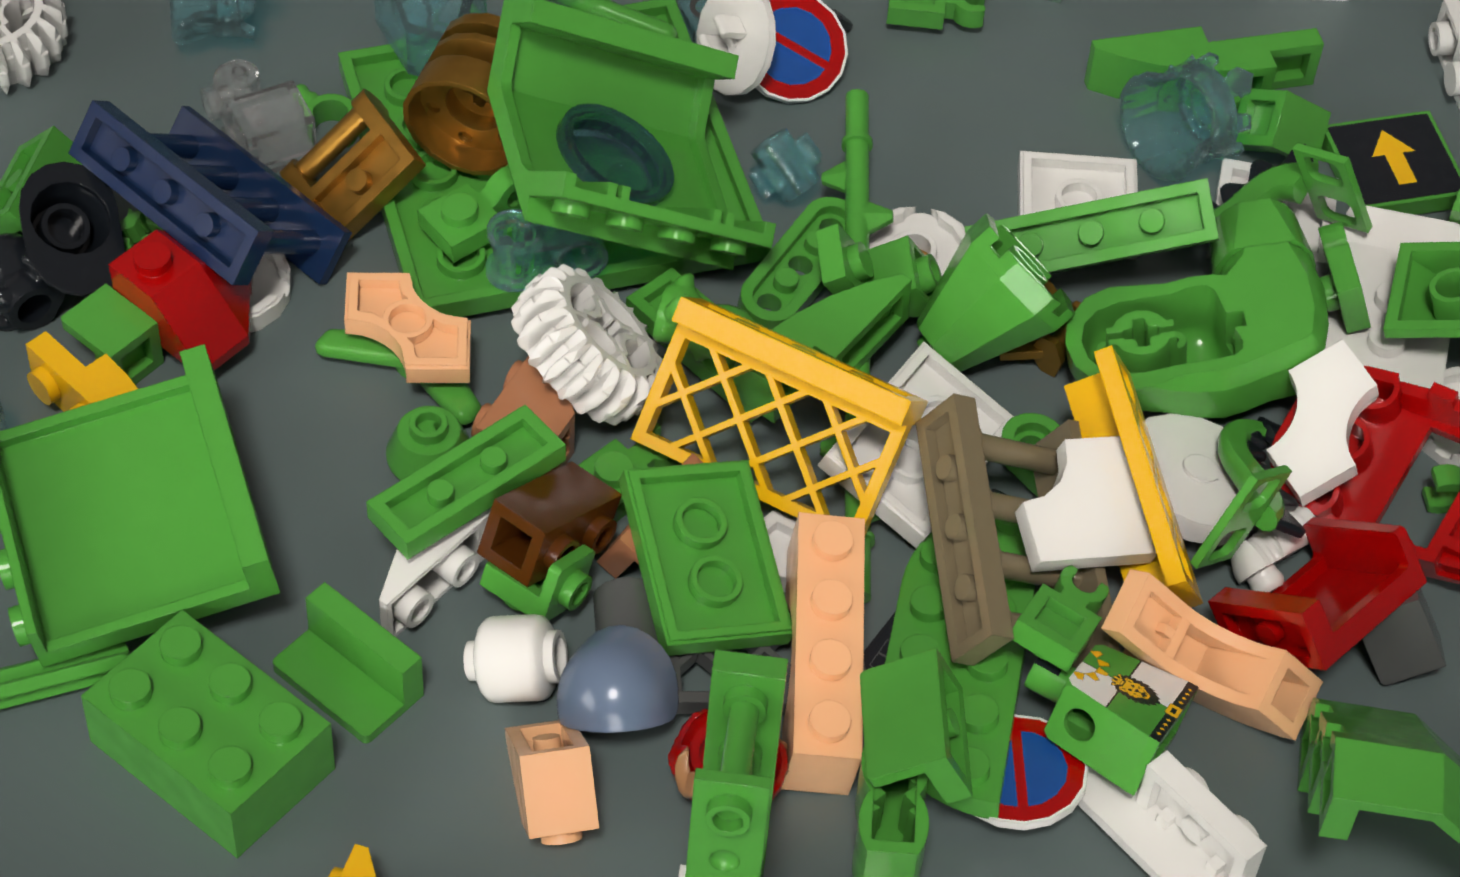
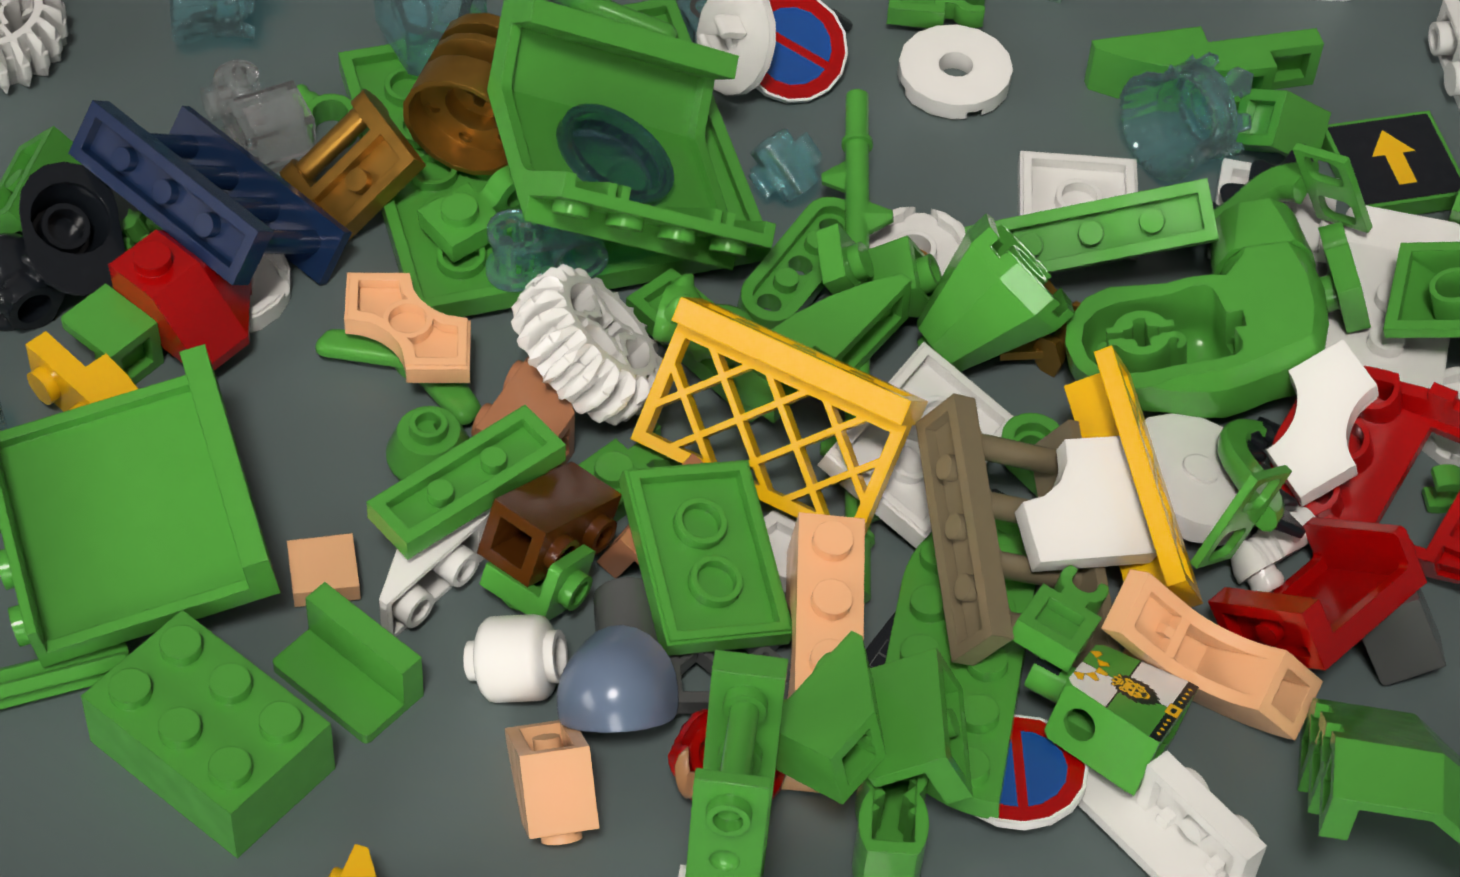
none -> light nougat tile [287,533,361,607]
none -> bright green slope [776,631,886,805]
none -> white tile [897,24,1013,119]

